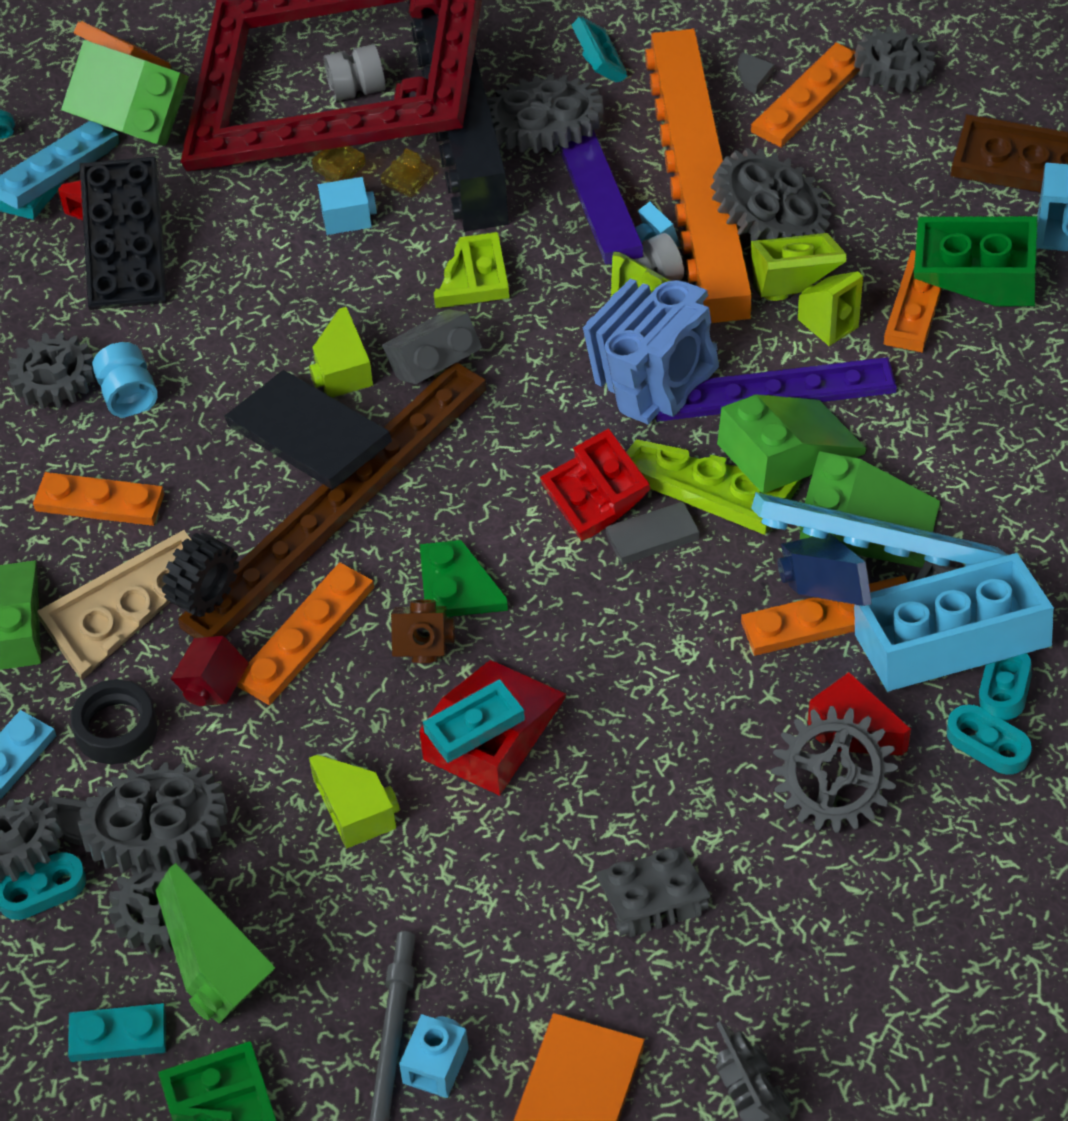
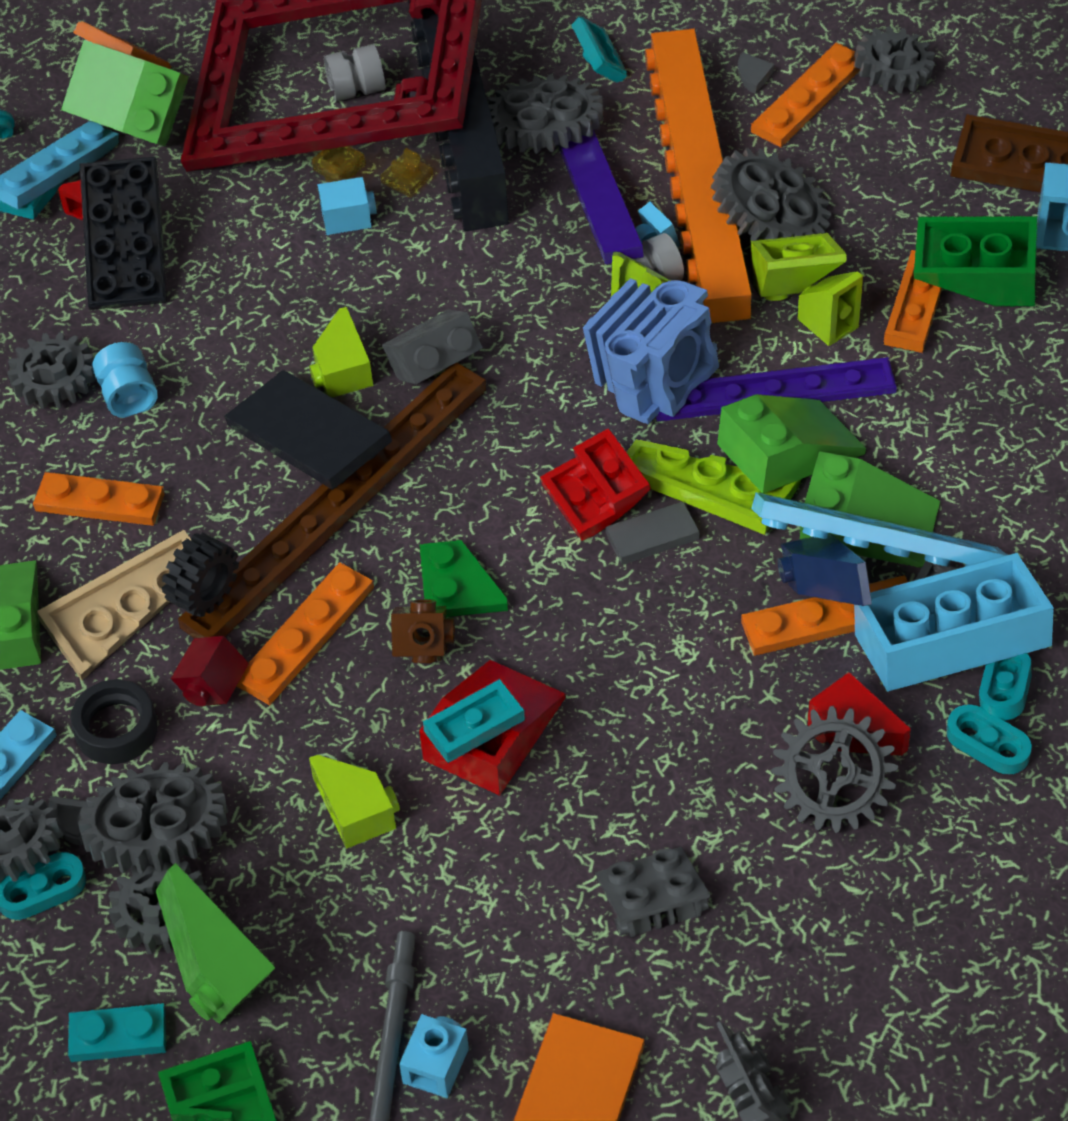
lime wing [434,232,509,309] -> none

